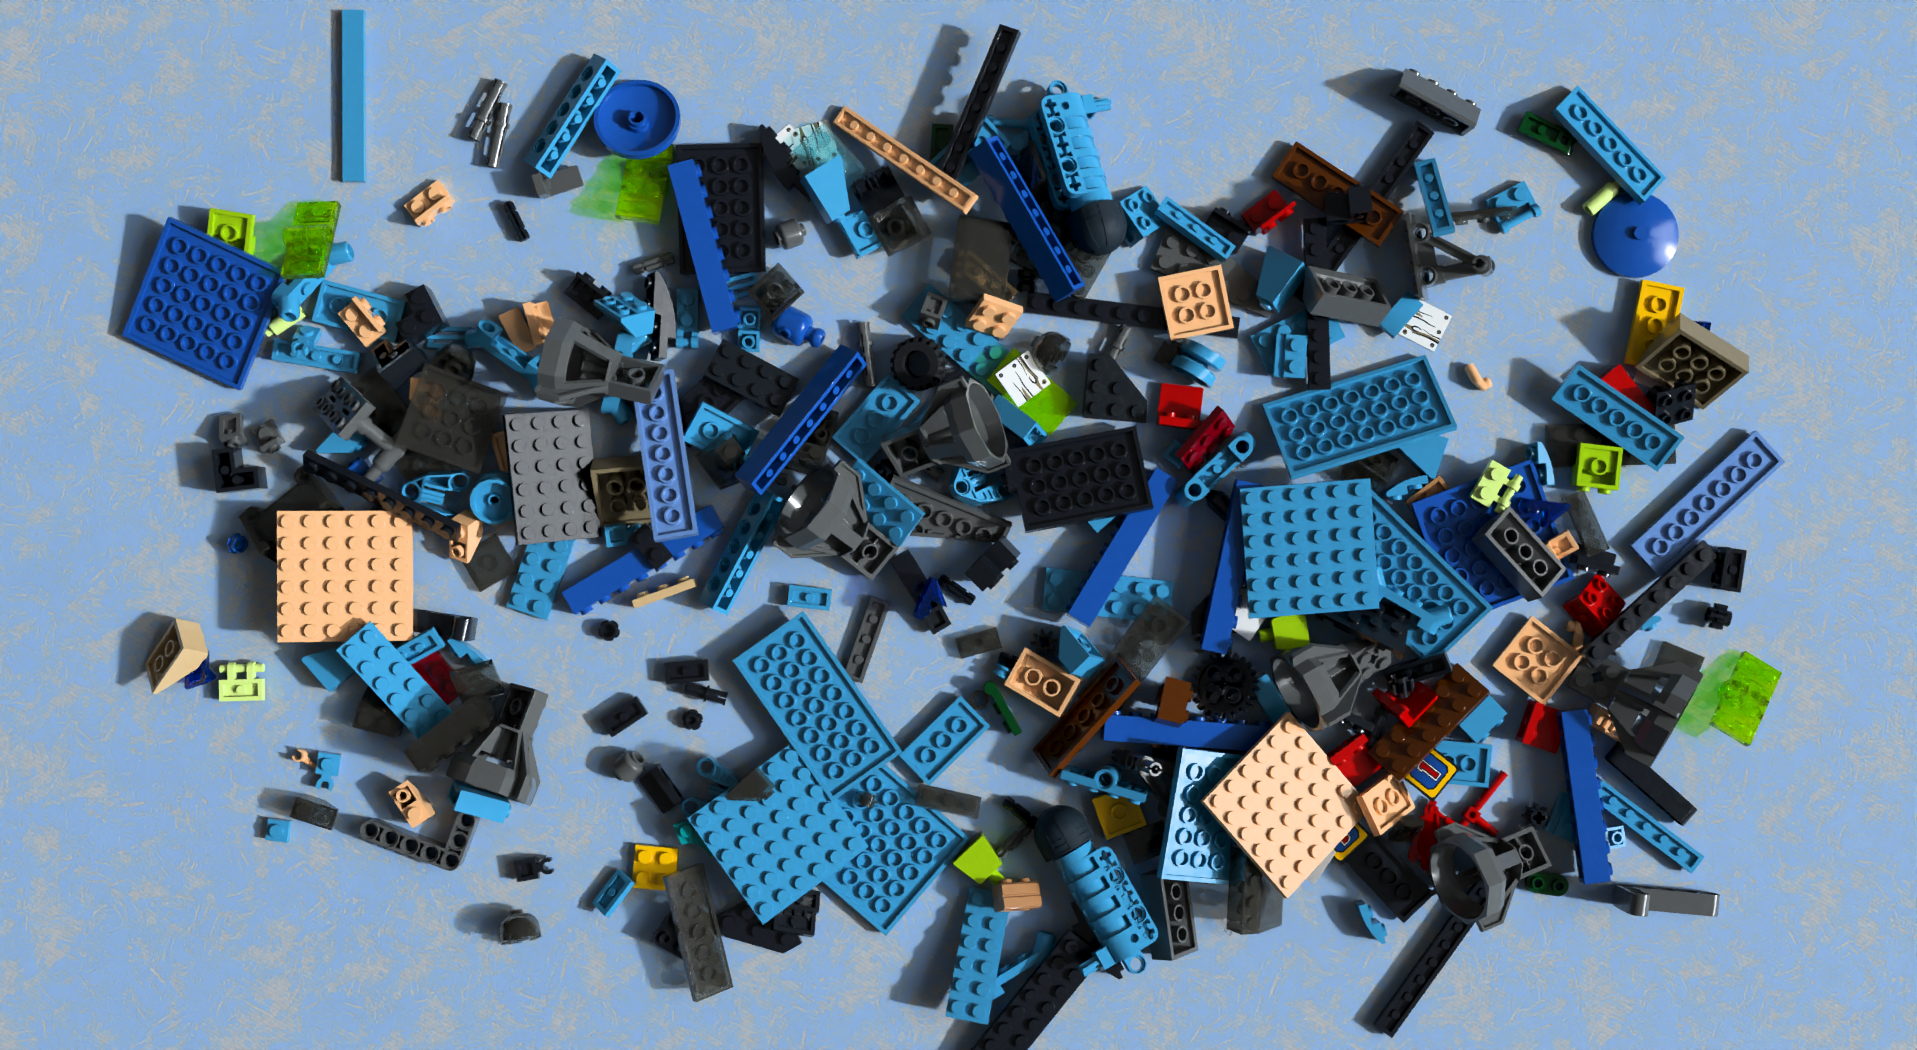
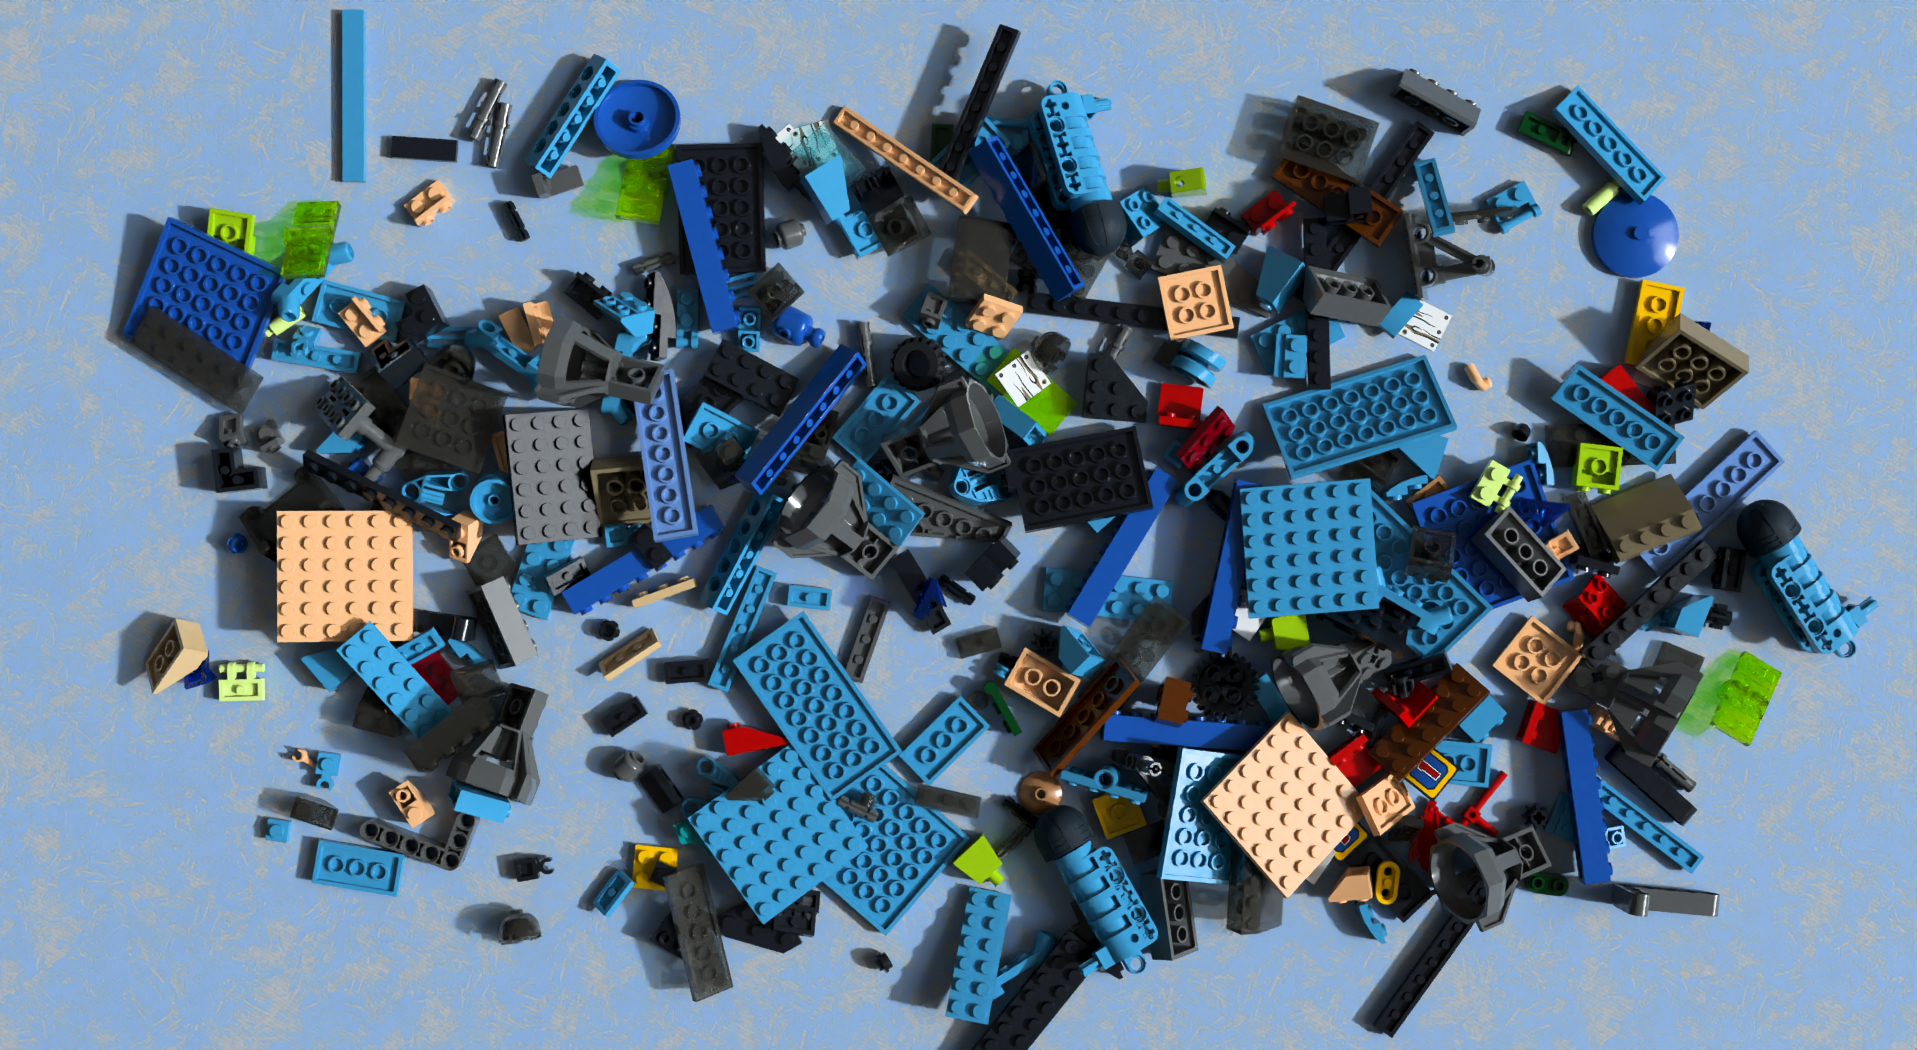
black axle [684,682,728,706] -> none
medium nougat brick [992,878,1042,912] -> none
none -> clear smoke plate [130,306,264,414]
none -> dark azure plate [312,839,406,897]
none -> black tile [391,136,459,163]
none -> slope [466,576,538,670]
none -> black plate [543,556,591,596]
none -> tan plate [598,628,662,681]
none -> black plate [649,859,678,889]
none -> dark azure plate [708,565,778,693]
none -> red slope [722,722,791,756]
none -> dark grey axle [837,795,878,822]
none -> black plate [874,952,893,973]
none -> medium nougat dish [1019,771,1062,814]
none -> clear smoke plate [1115,242,1154,280]
none -> lime torso [1157,167,1207,198]
none -> clear smoke slope [1277,95,1379,184]
none -> light nougat slope [1328,866,1374,904]
none -> yellow plate [1374,860,1400,905]
none -> clear smoke slope [1404,525,1457,583]
none -> black hinge [1511,423,1531,442]
none -> dark tan slope [1589,474,1702,564]
none -> dark grey pin [1652,752,1697,793]
none -> dark azure slope [1659,594,1714,638]
none -> dark azure piece [1736,499,1878,658]

